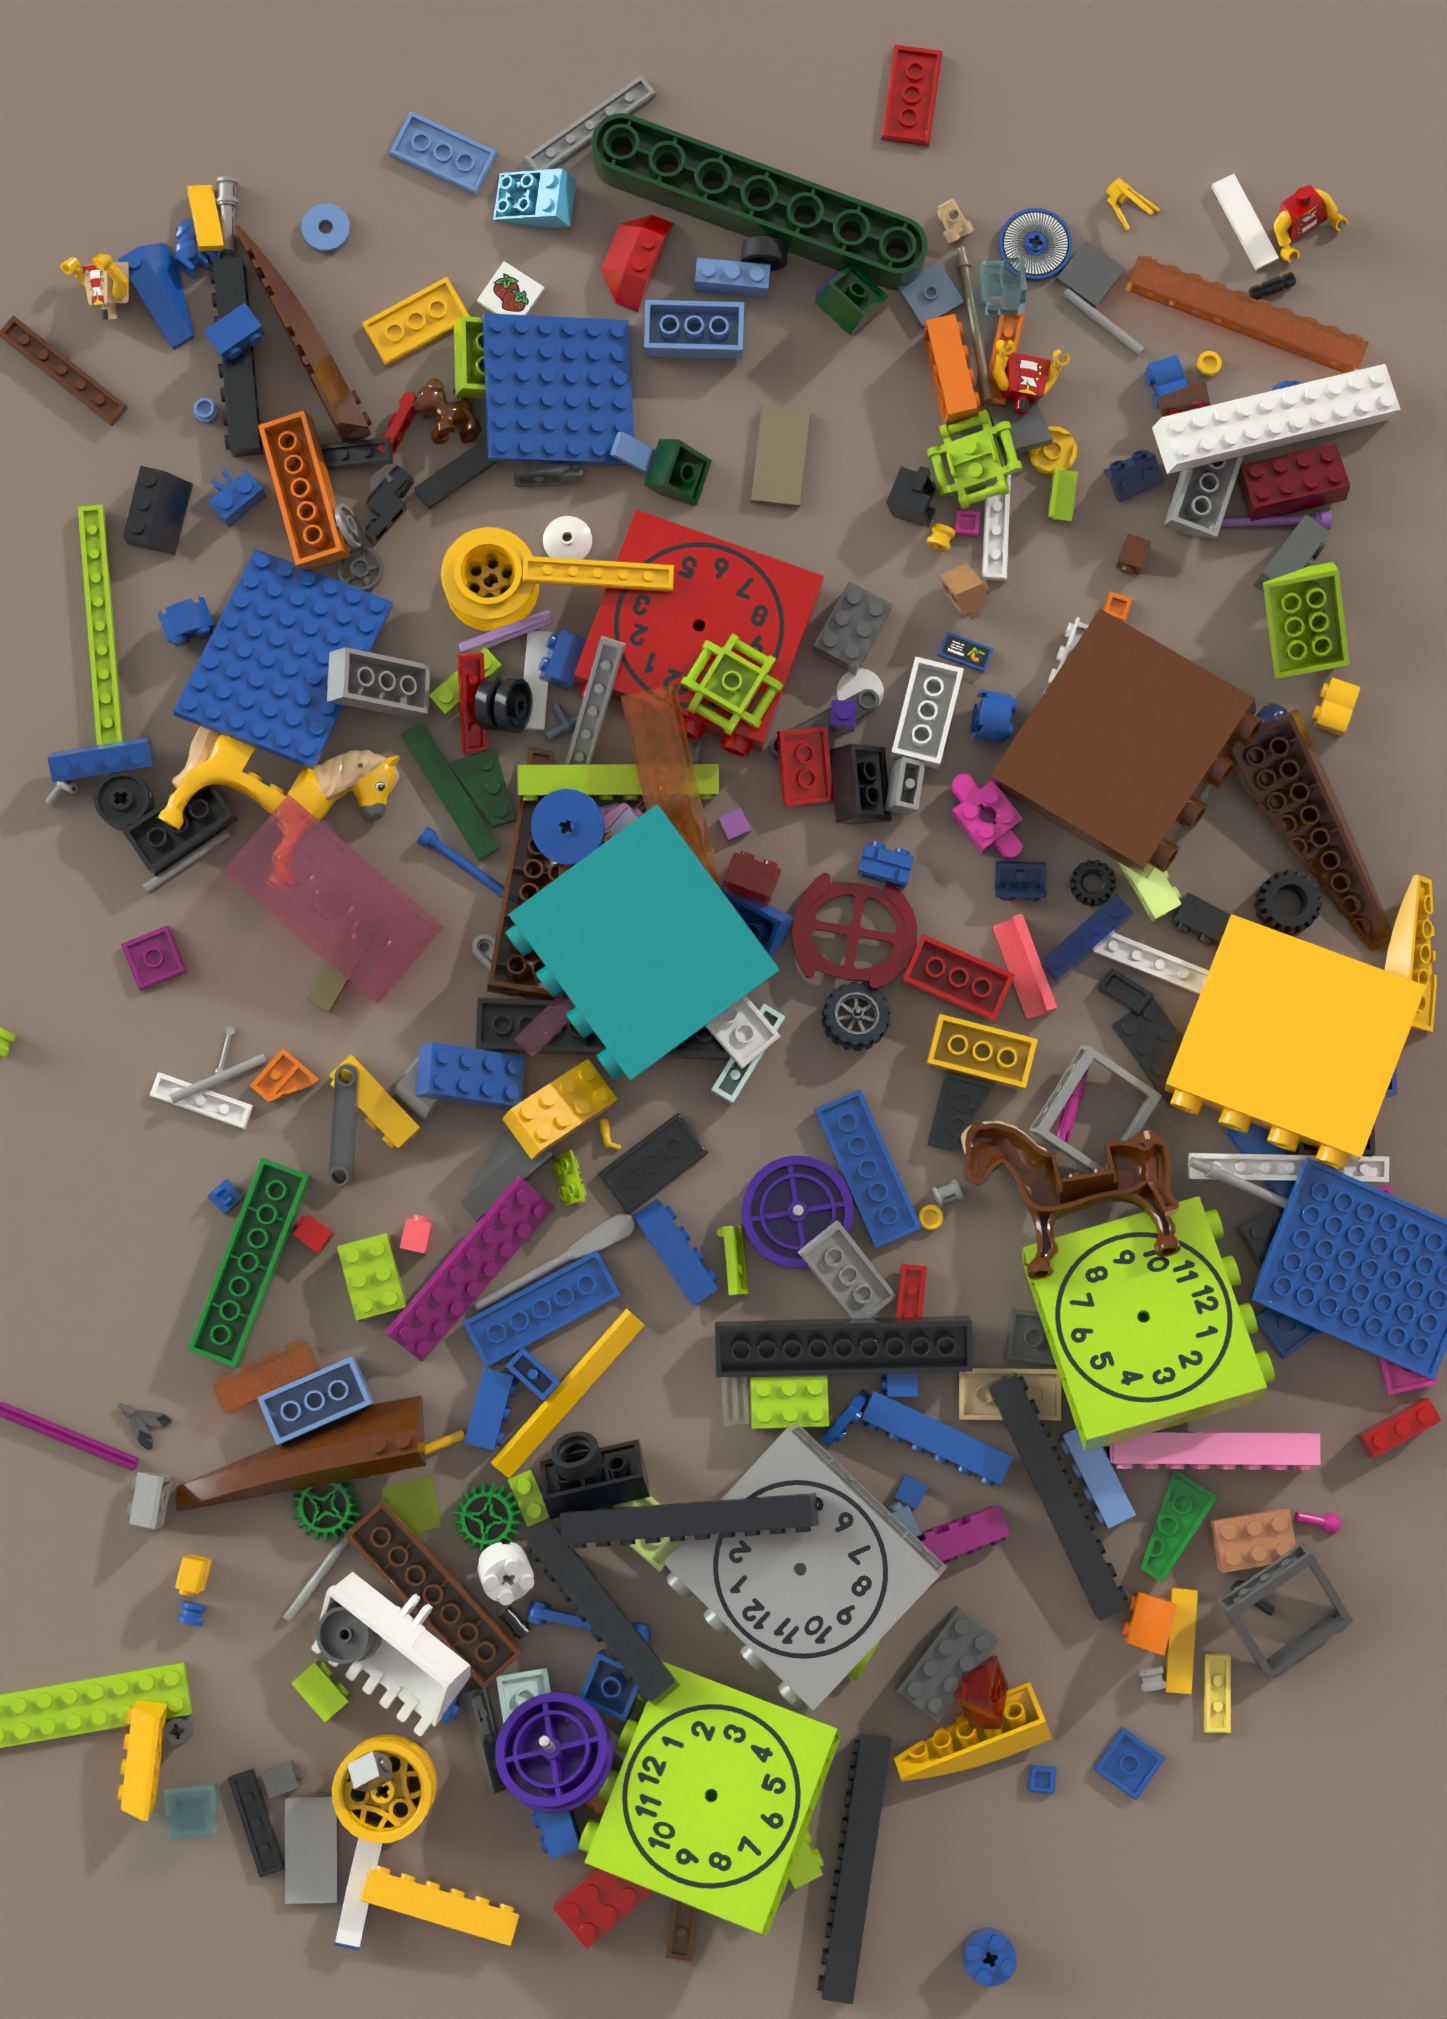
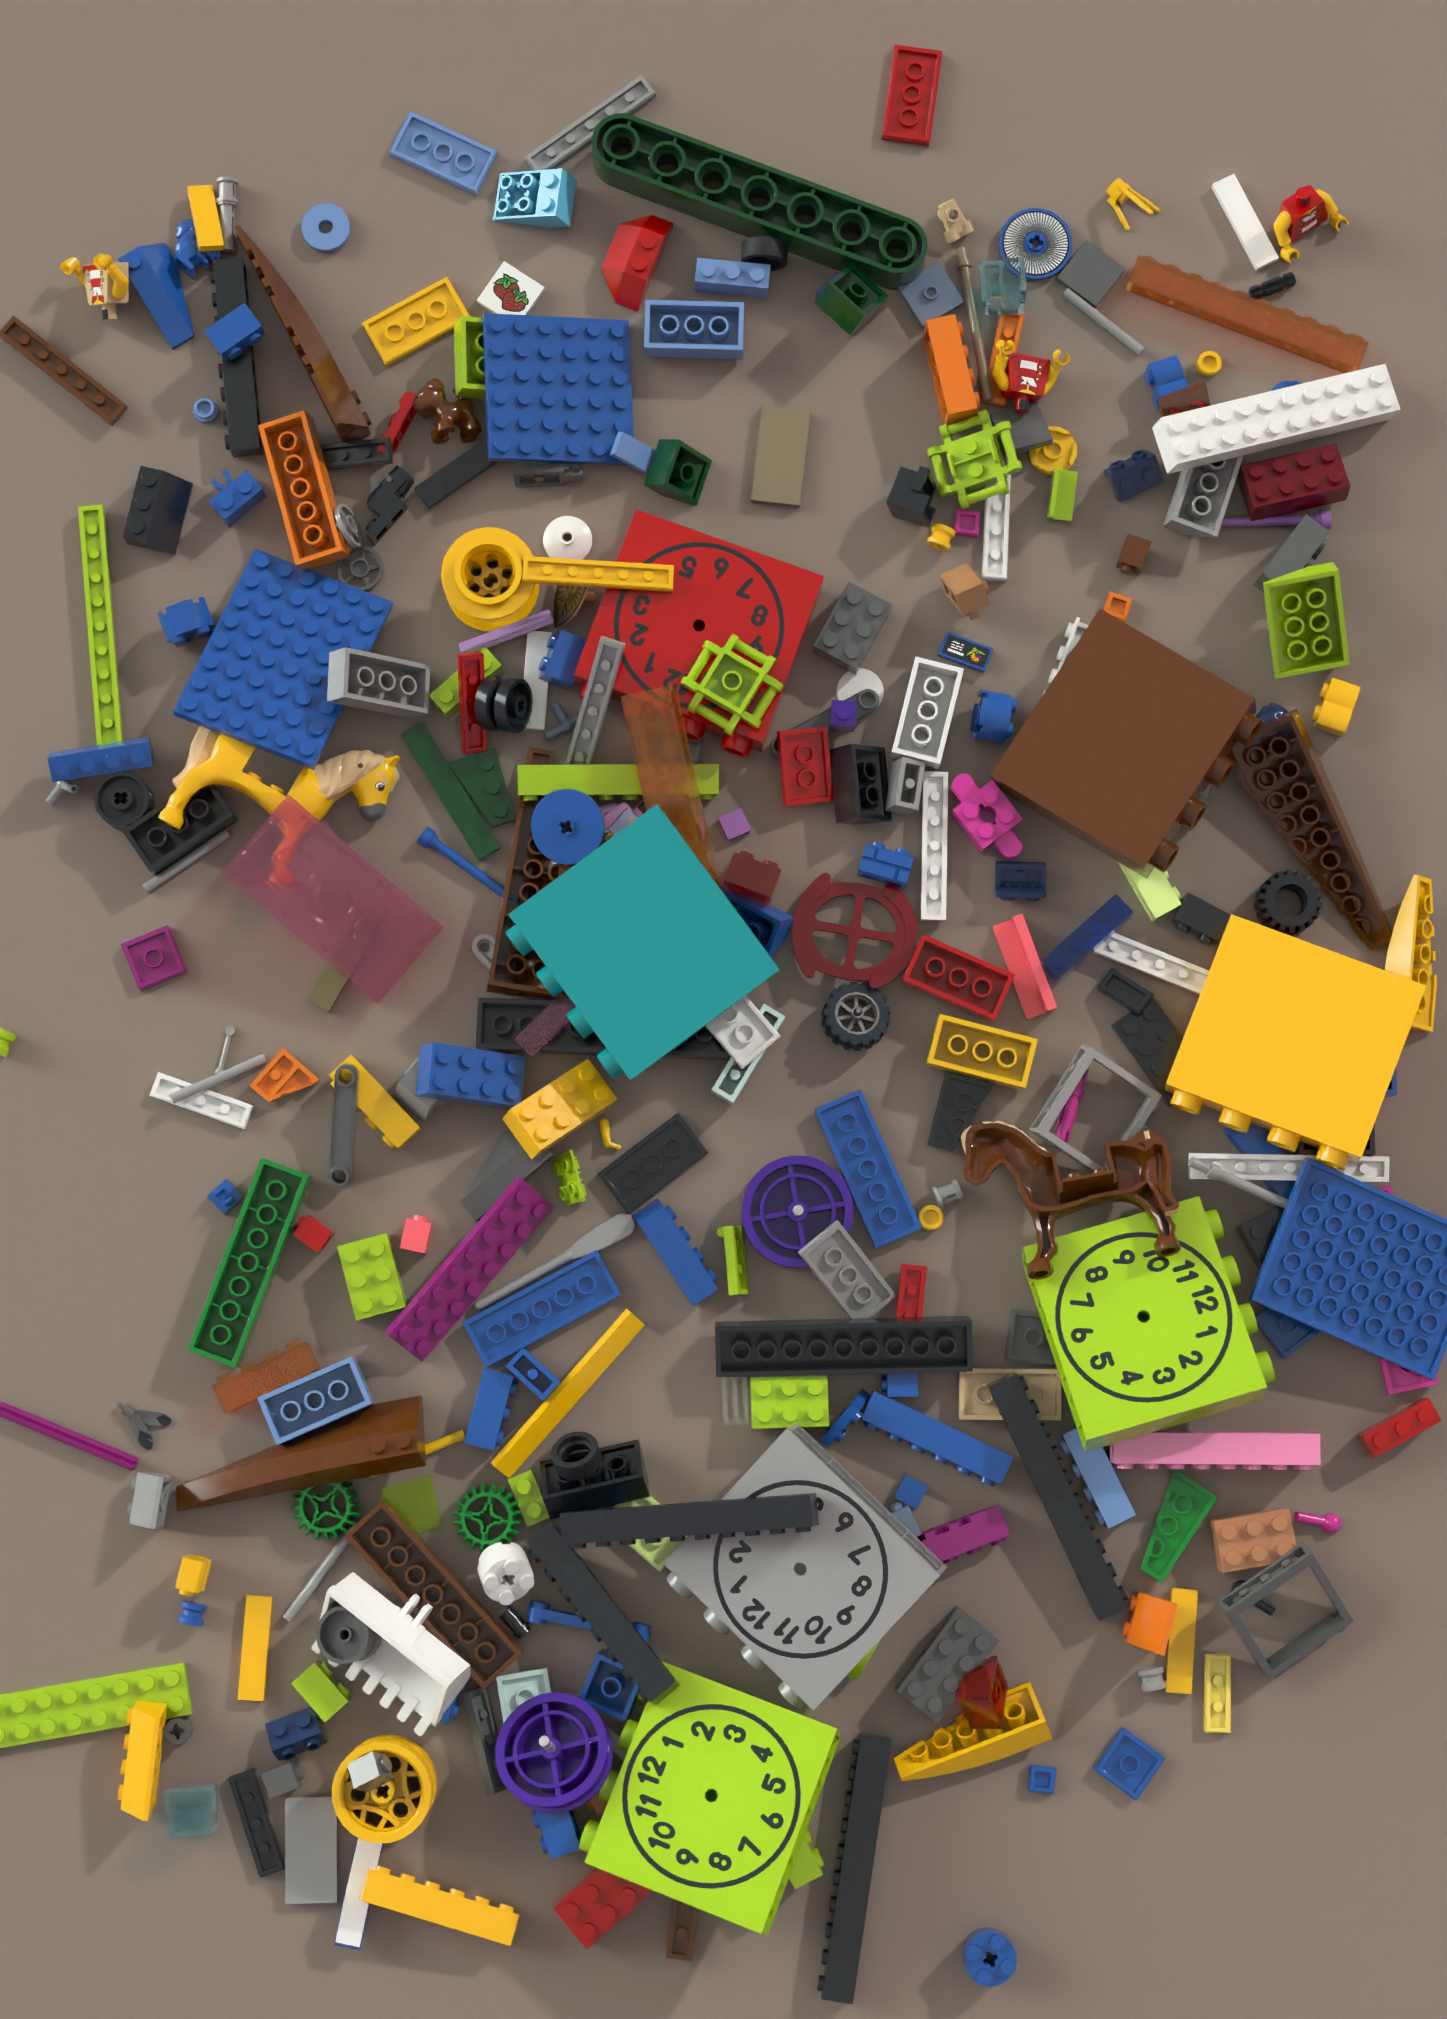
black tyre [1070,860,1116,907] -> none
none -> yellow tile [237,1595,273,1701]
none -> dark blue bracket [265,1707,327,1761]
none -> shield [554,585,596,629]
none -> white plate [920,771,948,921]

